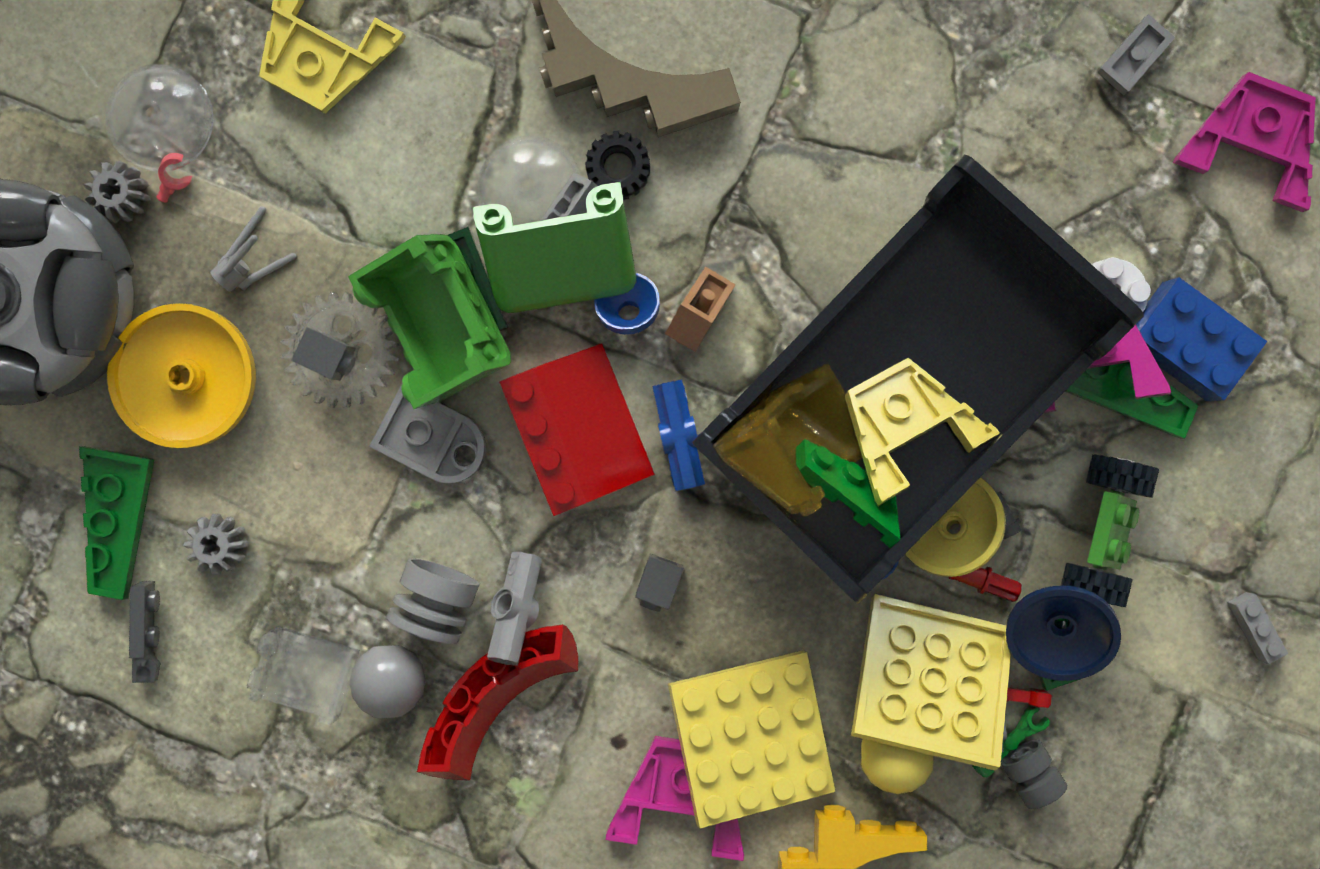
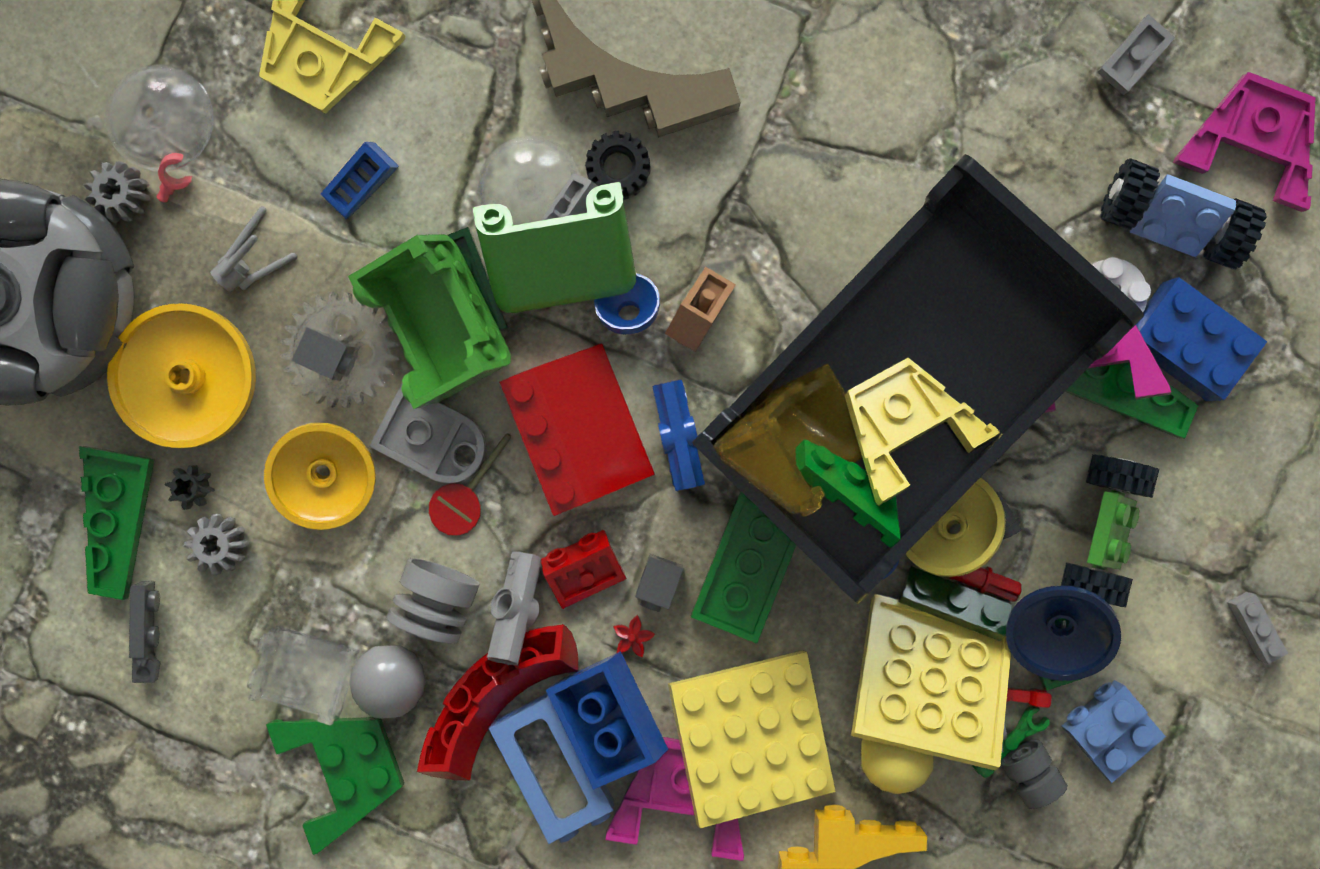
none -> pearl dark grey gear [165,465,215,510]
none -> yellow dish [264,423,376,530]
none -> green wing [266,717,404,855]
none -> blue slope [320,142,399,219]
none -> red piece [429,433,511,536]
none -> medium blue piece [489,693,614,844]
none -> red bracket [541,530,627,609]
none -> blue brick [546,651,668,790]
none -> red plant [613,615,655,658]
none -> green plate [690,491,797,644]
none -> dark green plate [899,566,1013,641]
none -> medium blue plate [1062,680,1166,783]
none -> plate [1100,158,1267,270]

